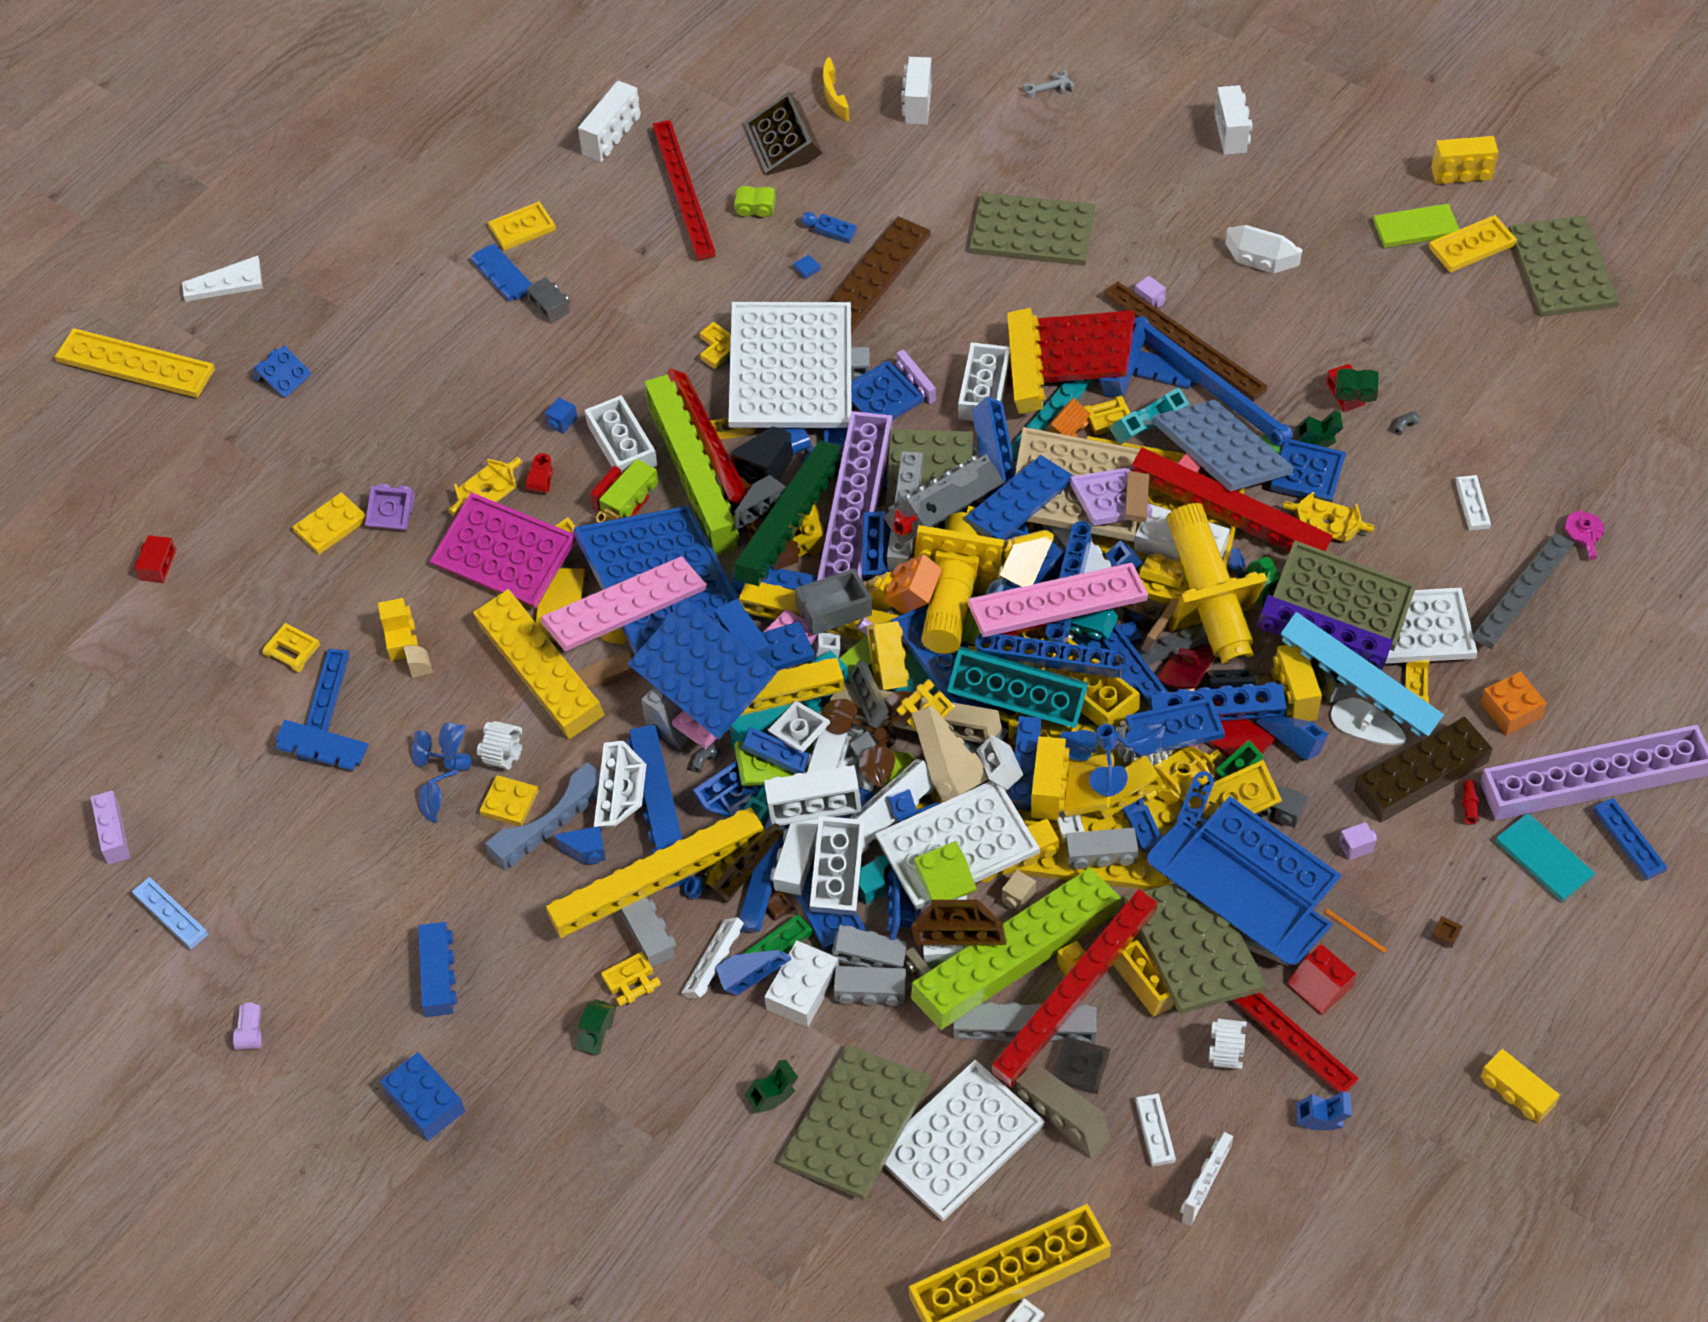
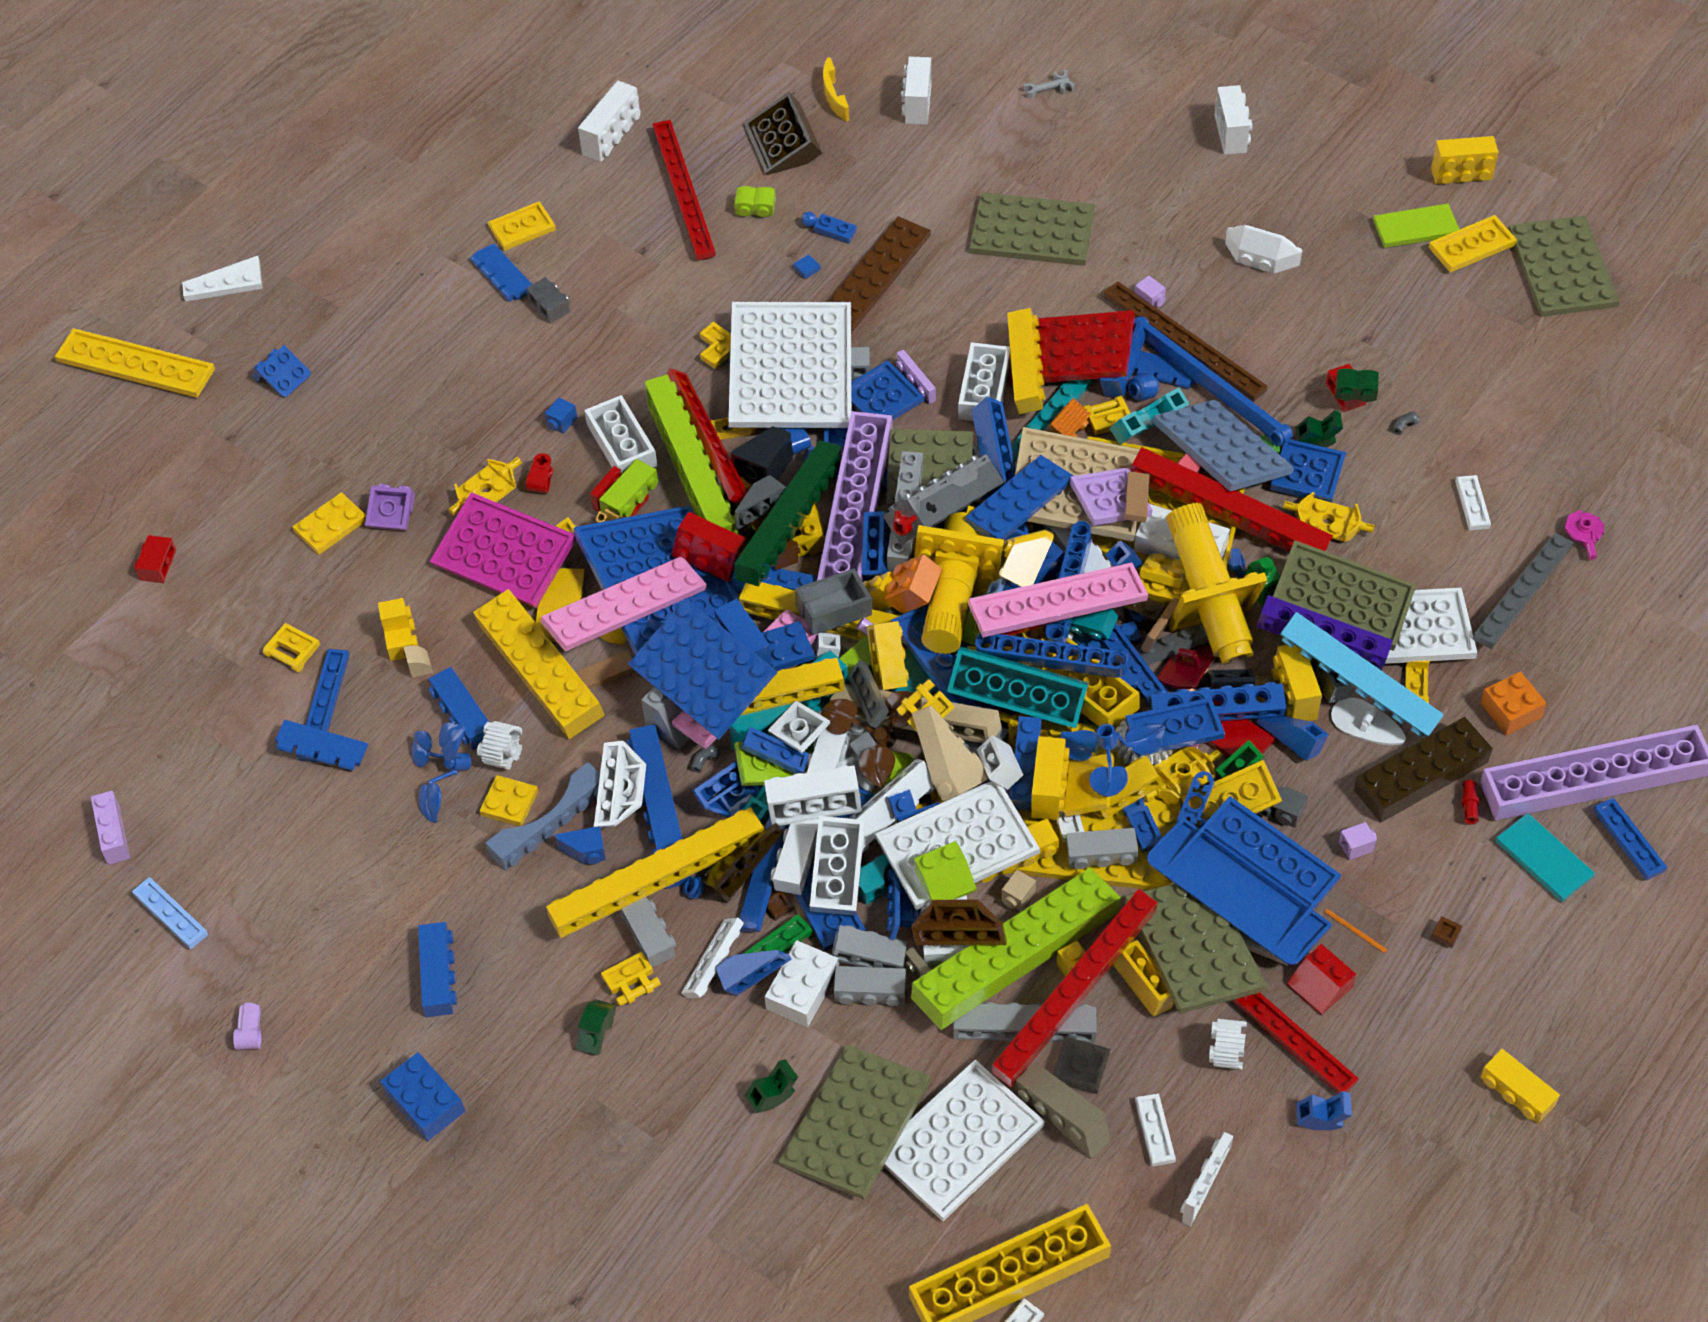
none -> blue brick [428,667,489,751]
none -> red brick [671,512,746,582]
none -> blue head [1128,373,1159,401]

